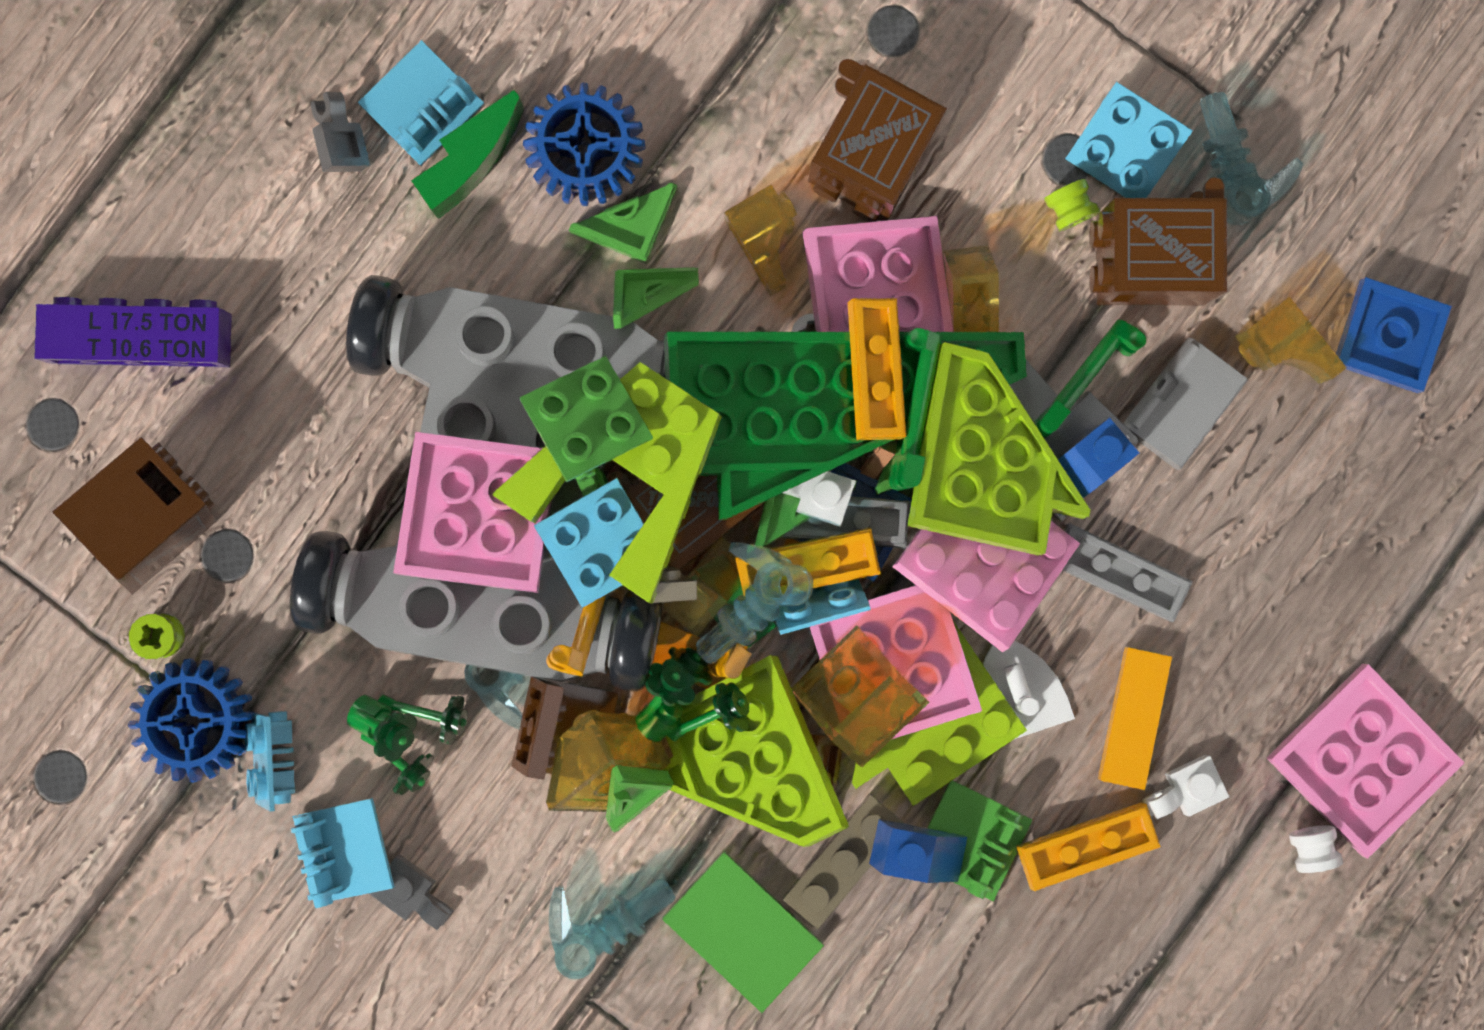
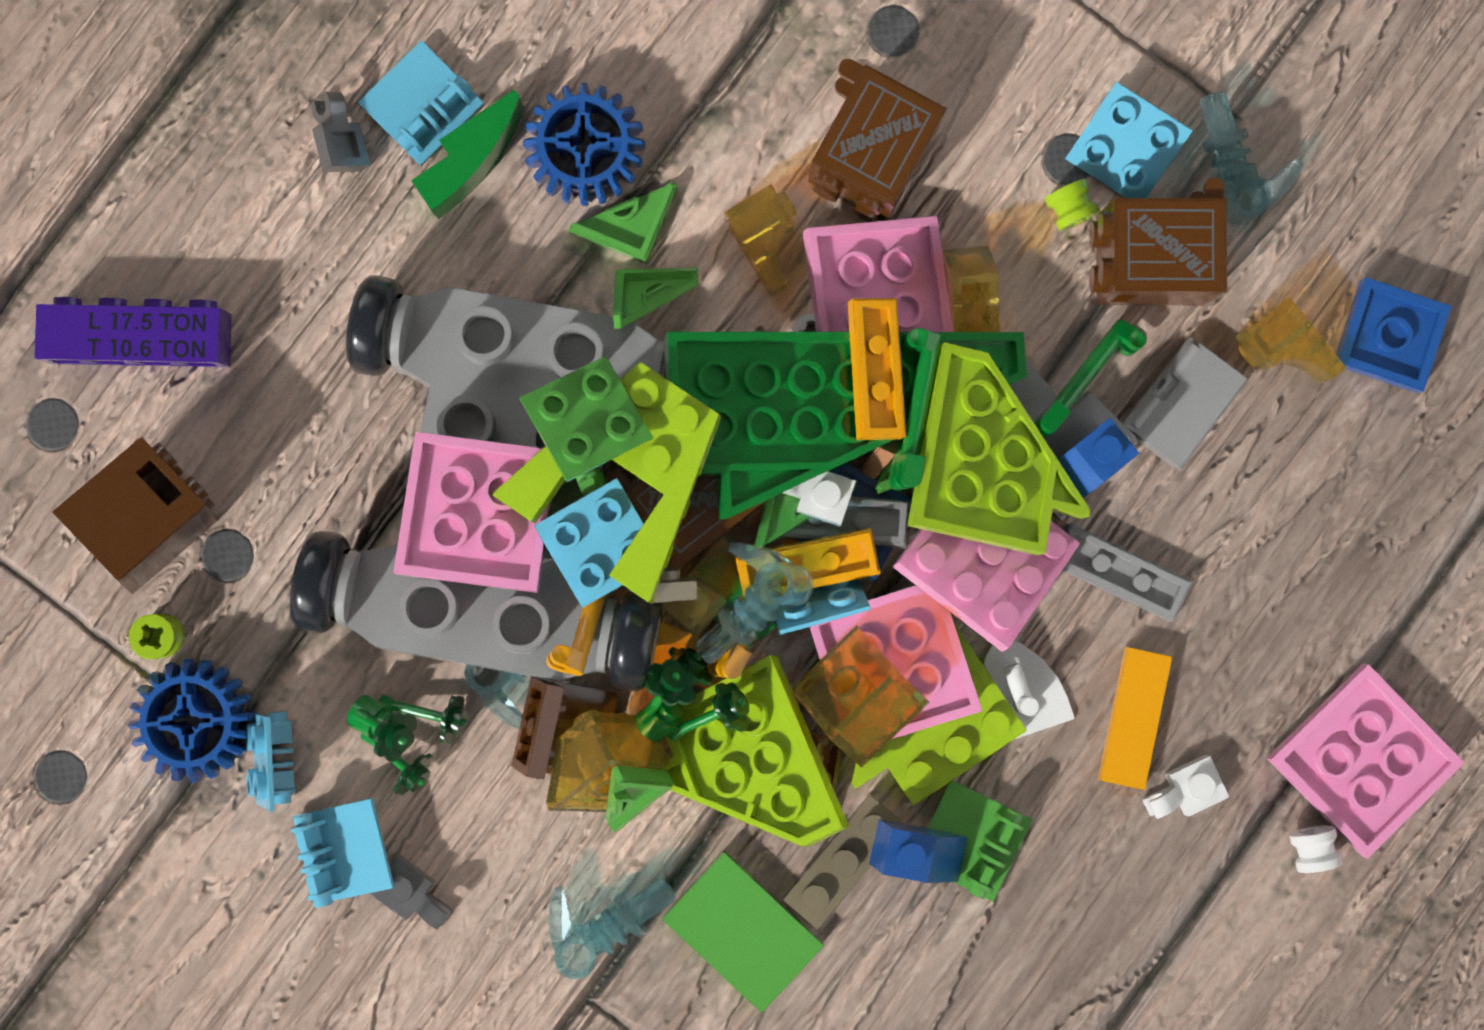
light orange tile [1016,802,1161,891] -> none

